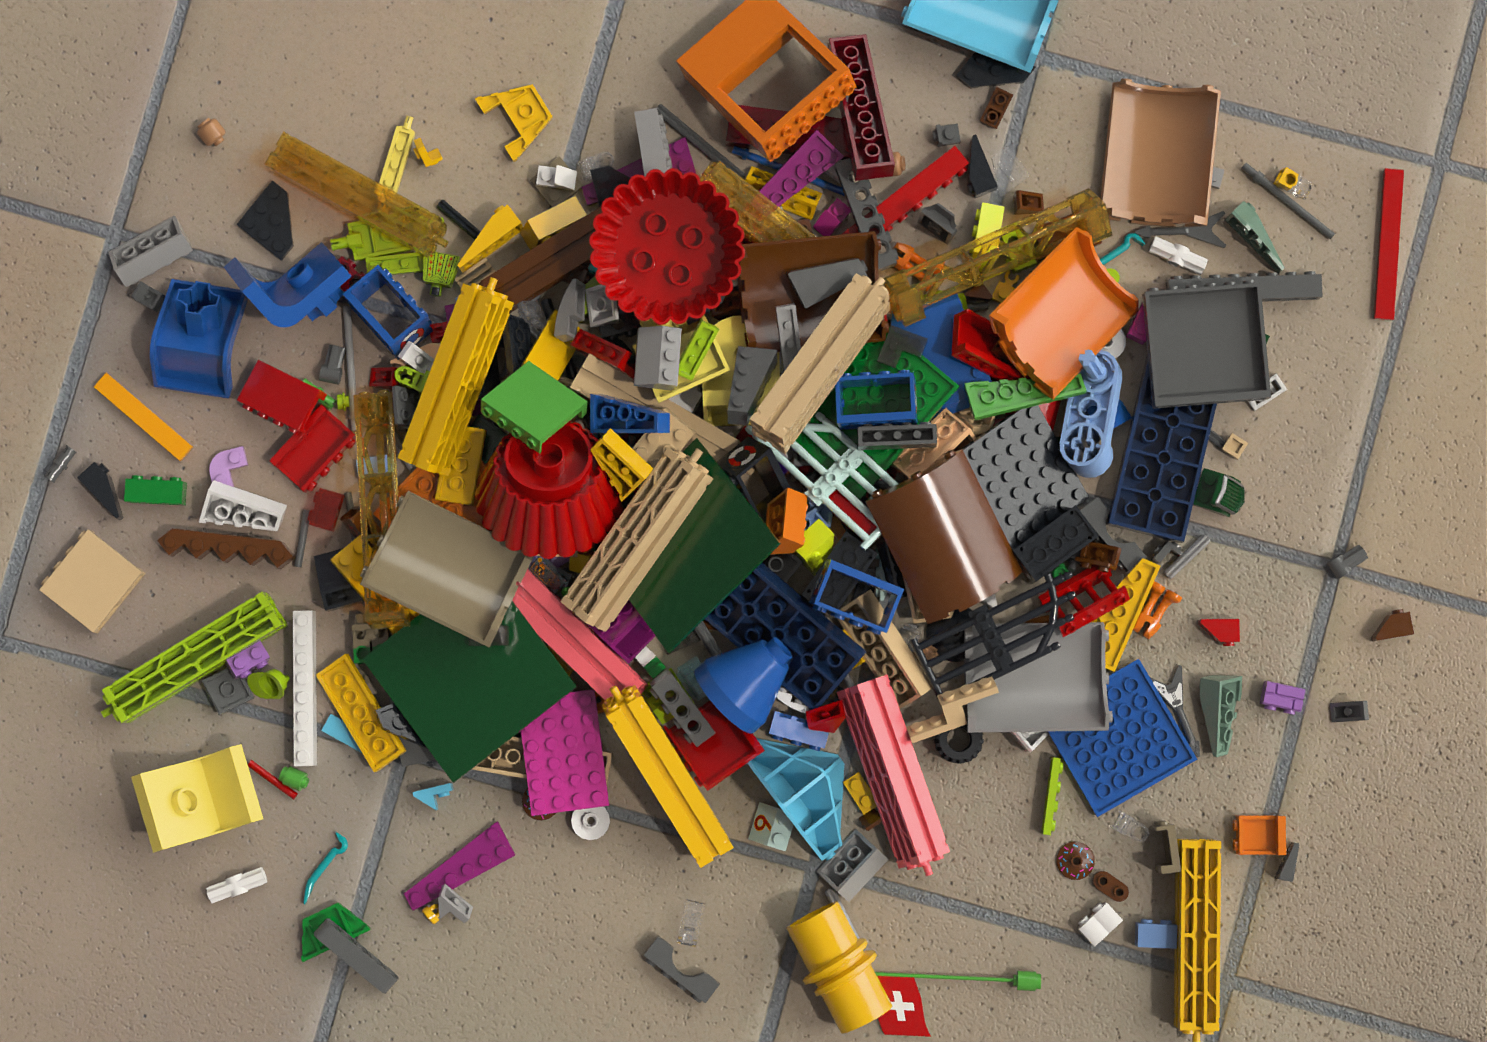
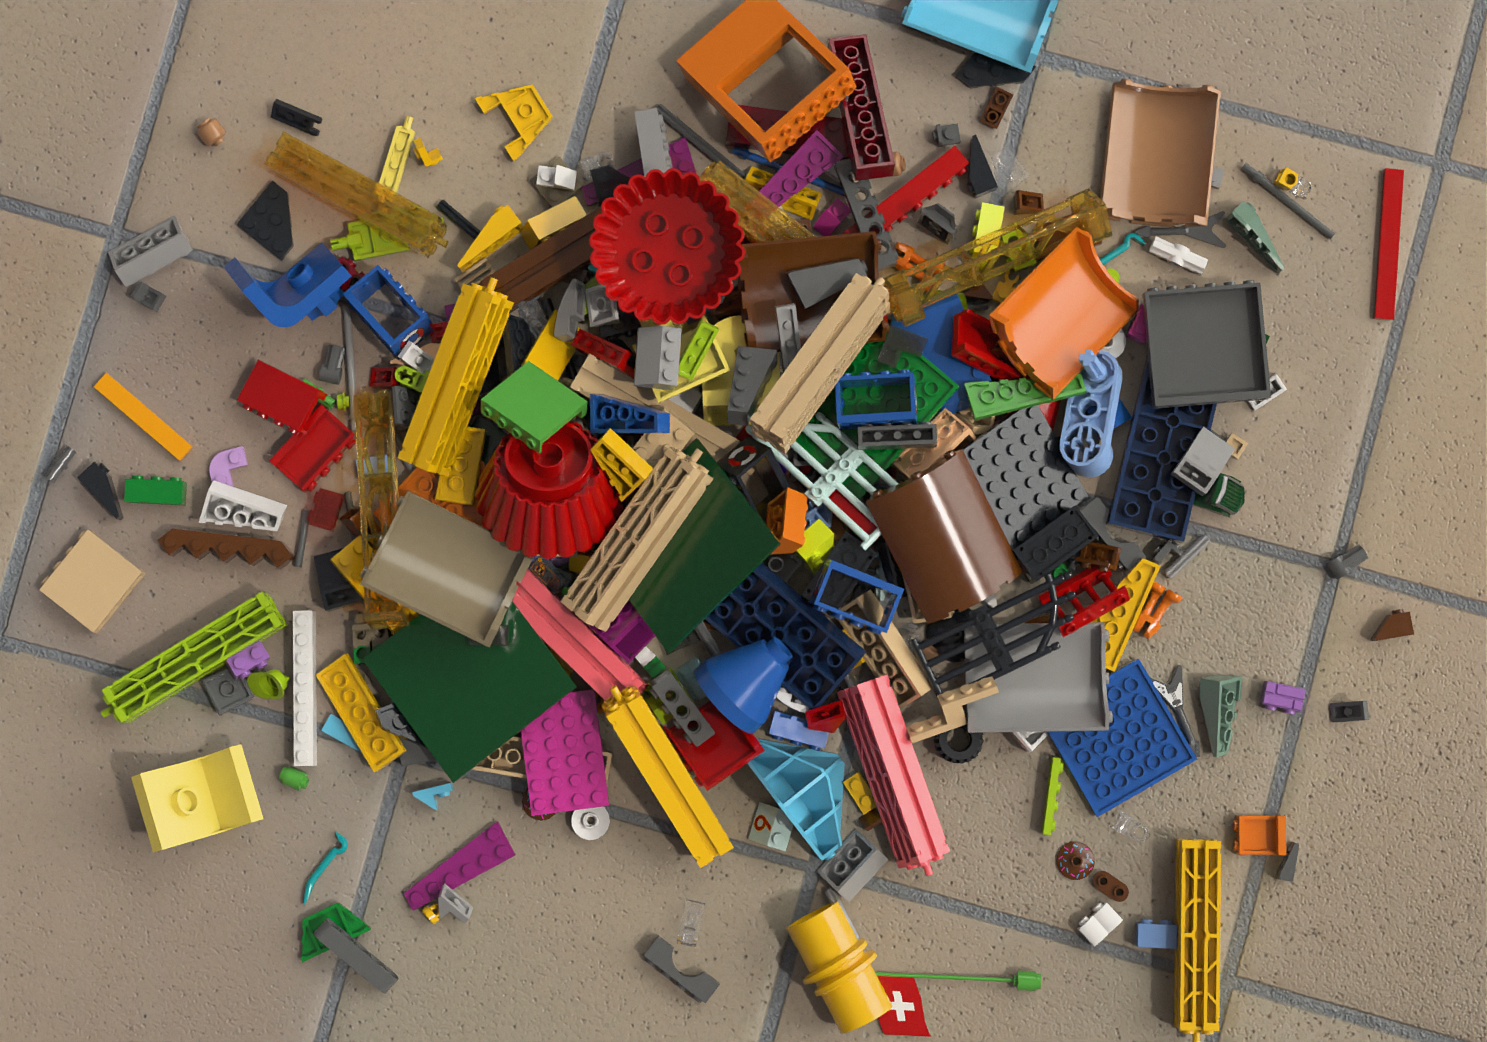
blue piece [150,279,248,399] -> none
white piece [206,867,267,903] -> none
red bar [248,760,298,800] -> none
lime plate [365,252,423,275] -> none
lime torso [423,250,461,297] -> none
dark tan panel [1150,820,1181,874] -> none
dark grey brick [1166,271,1323,302] -> none
red slope [1198,619,1240,646] -> none
none -> black hinge [270,99,322,136]
none -> light grey slope [1171,427,1235,496]

